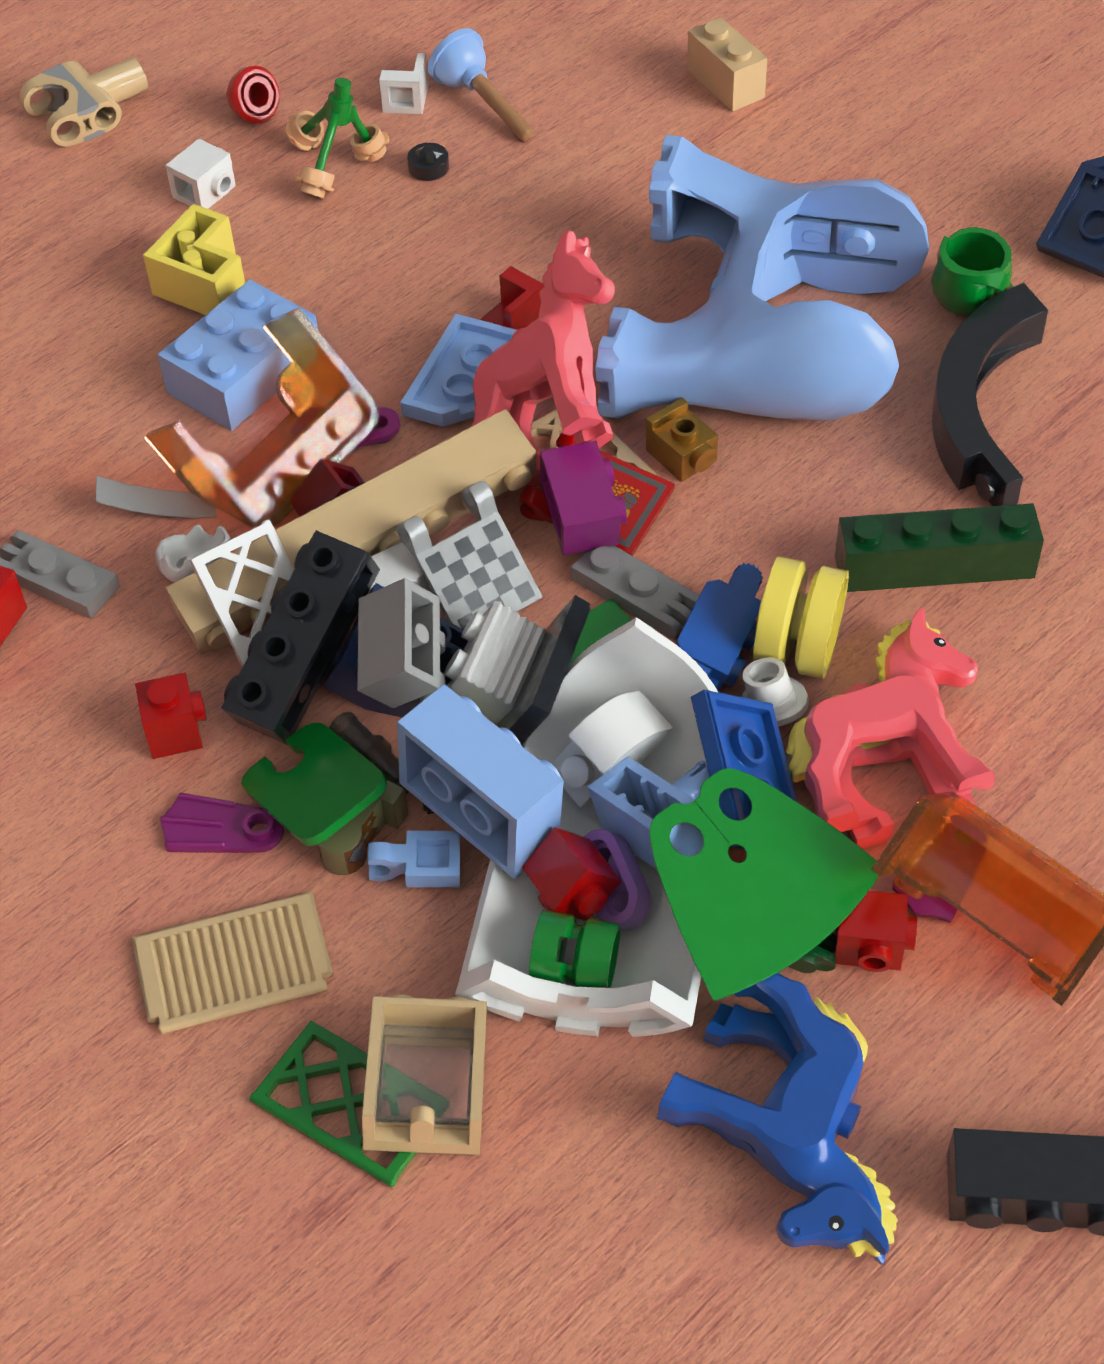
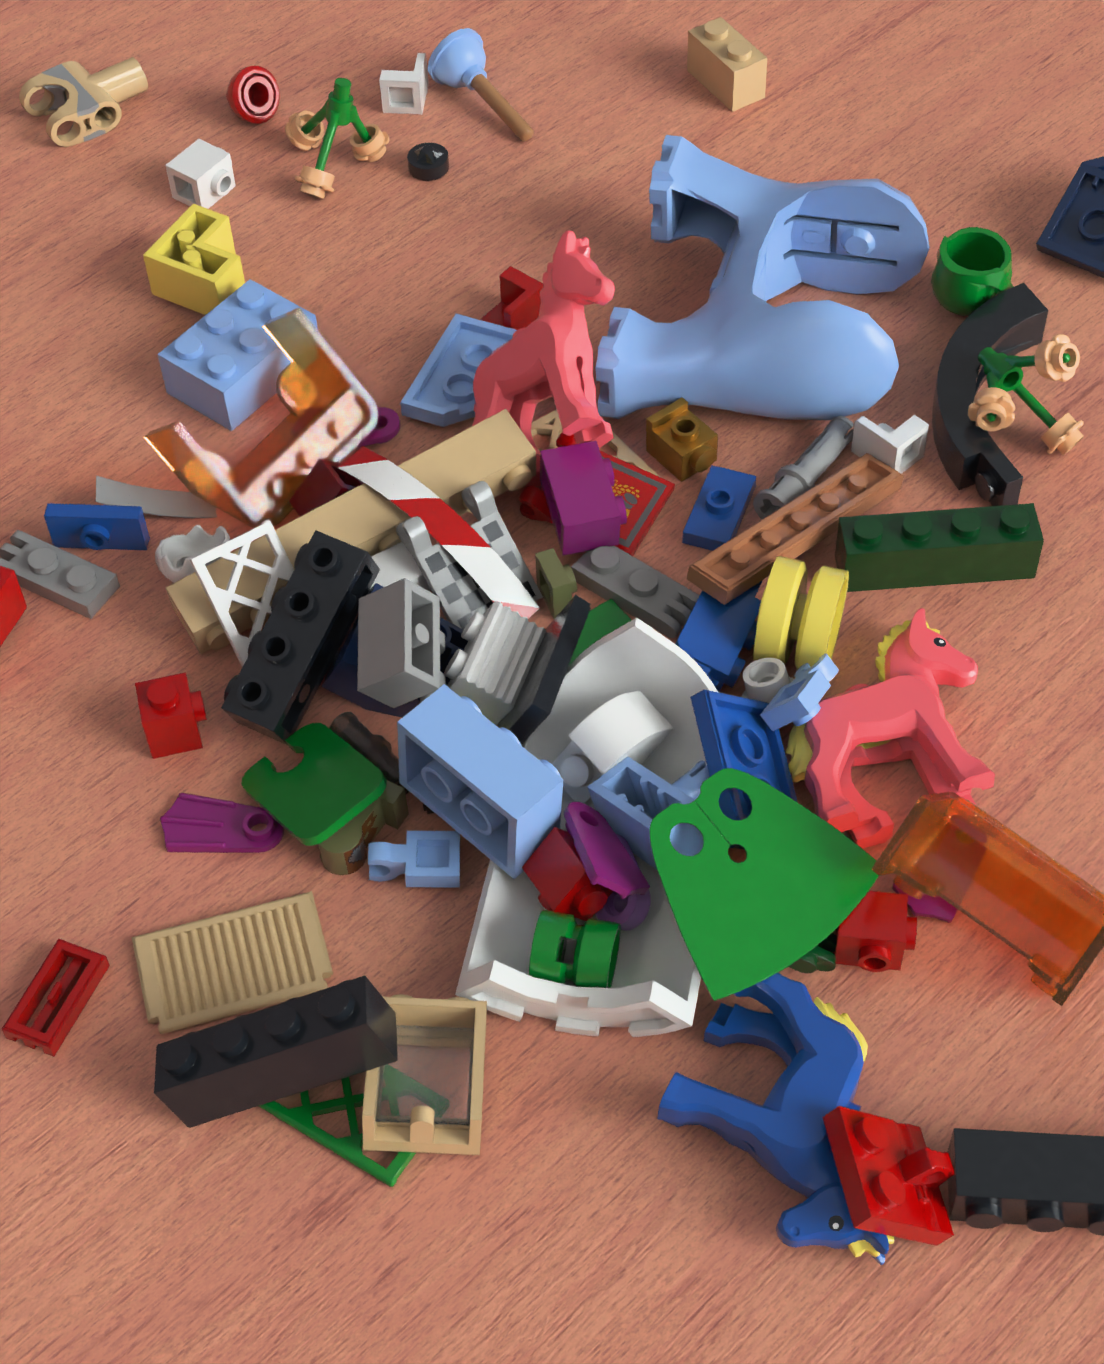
none -> red tile [2,939,110,1057]
none -> blue plate [44,503,150,550]
none -> black brick [154,976,398,1128]
none -> white sticker [337,446,540,619]
none -> olive plate [535,548,577,619]
none -> magenta piece [564,802,650,899]
none -> blue plate [682,465,756,551]
none -> nougat tile [686,453,904,605]
none -> light grey pin [753,416,854,519]
none -> light blue plate [760,653,839,731]
none -> red hinge [823,1106,955,1246]
none -> white panel [851,415,929,474]
none -> light nougat plant [968,334,1084,455]

